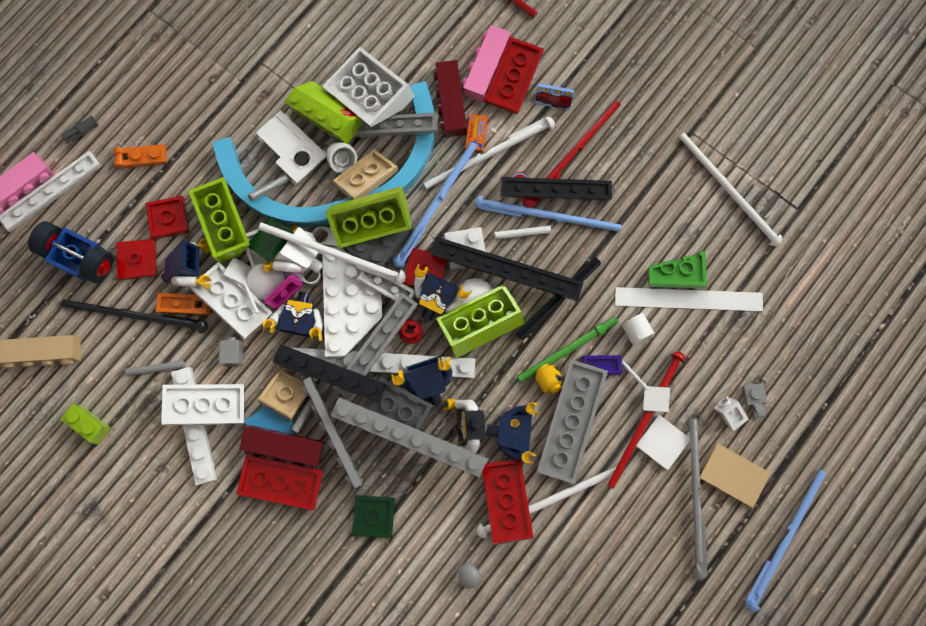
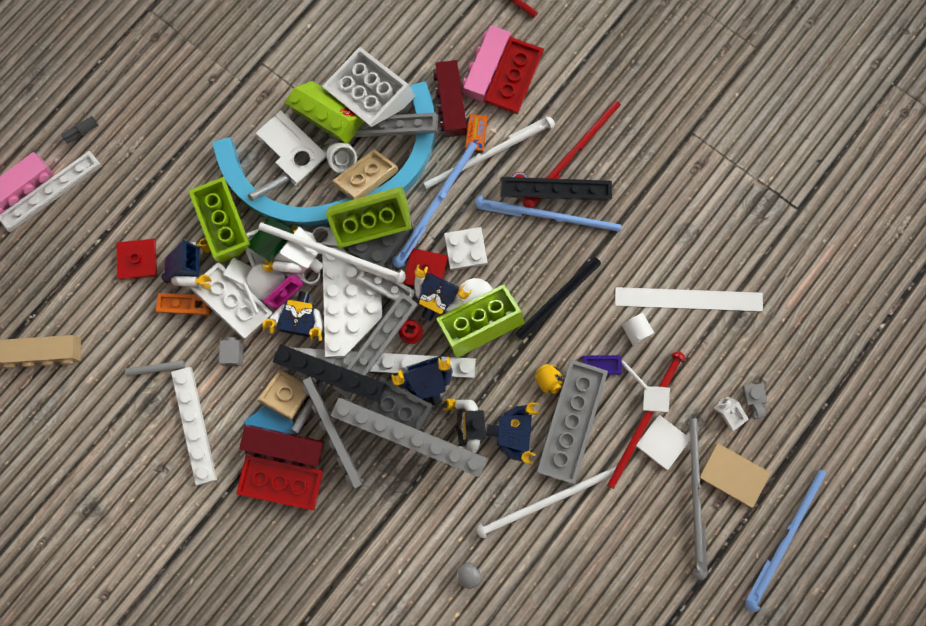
brick [28,221,114,283] -> none
lime brick [60,403,112,444] -> none
black bar [61,299,208,334] -> none
orange plate [113,144,167,169] -> none
red plate [145,196,189,239] -> none
white plate [162,384,244,425] -> none
dark green tile [352,495,396,538] -> none
black plate [431,237,584,301] -> none
red plate [483,460,534,545] -> none
white bar [495,226,551,239] -> none
bright green bar [517,316,618,383] -> none
slope [535,83,574,110] -> none
bright green wing [648,251,707,288] -> none
white bar [679,133,782,246] -> none

